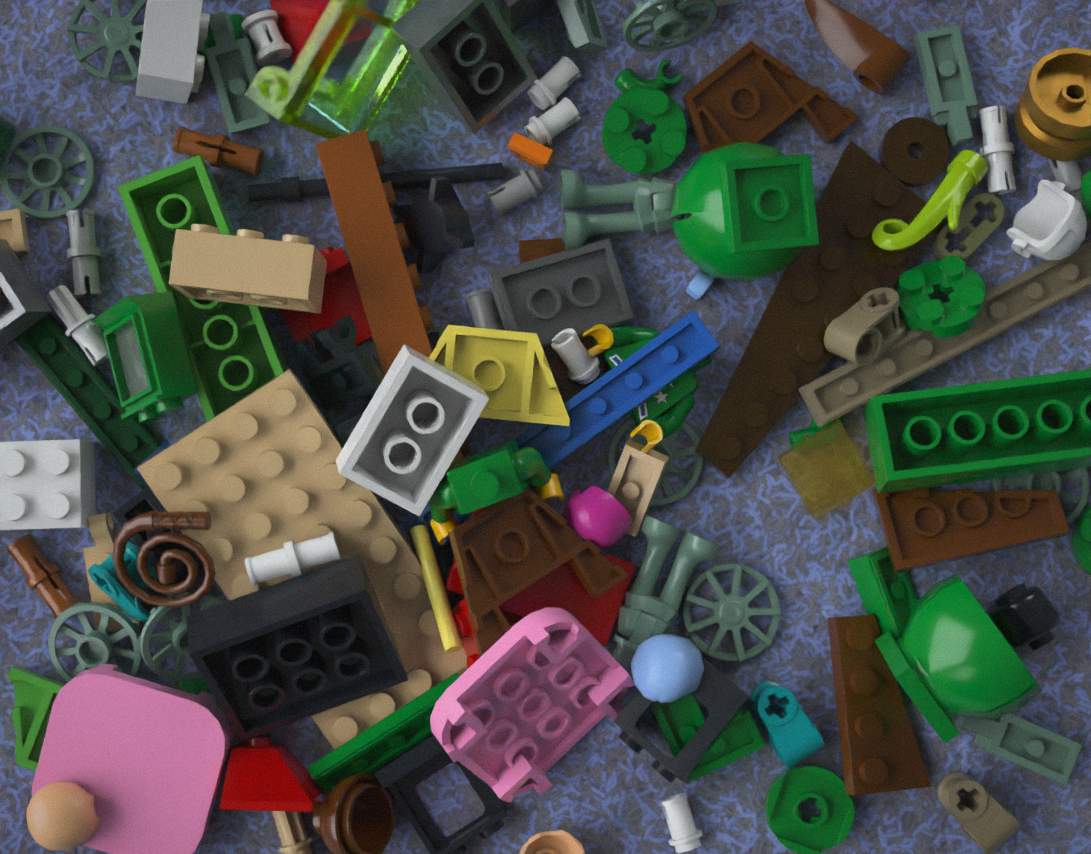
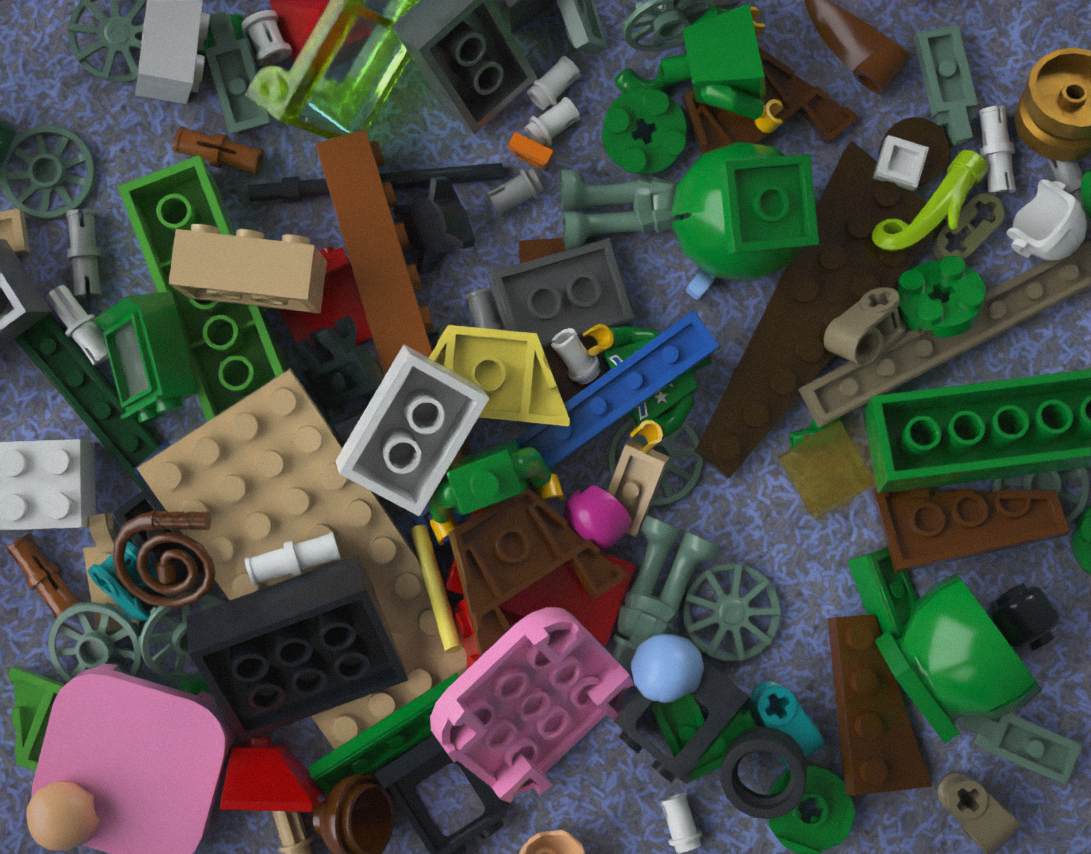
none -> green torso [661,4,783,133]
none -> black tyre [721,727,808,819]
none -> white tile [873,135,929,191]

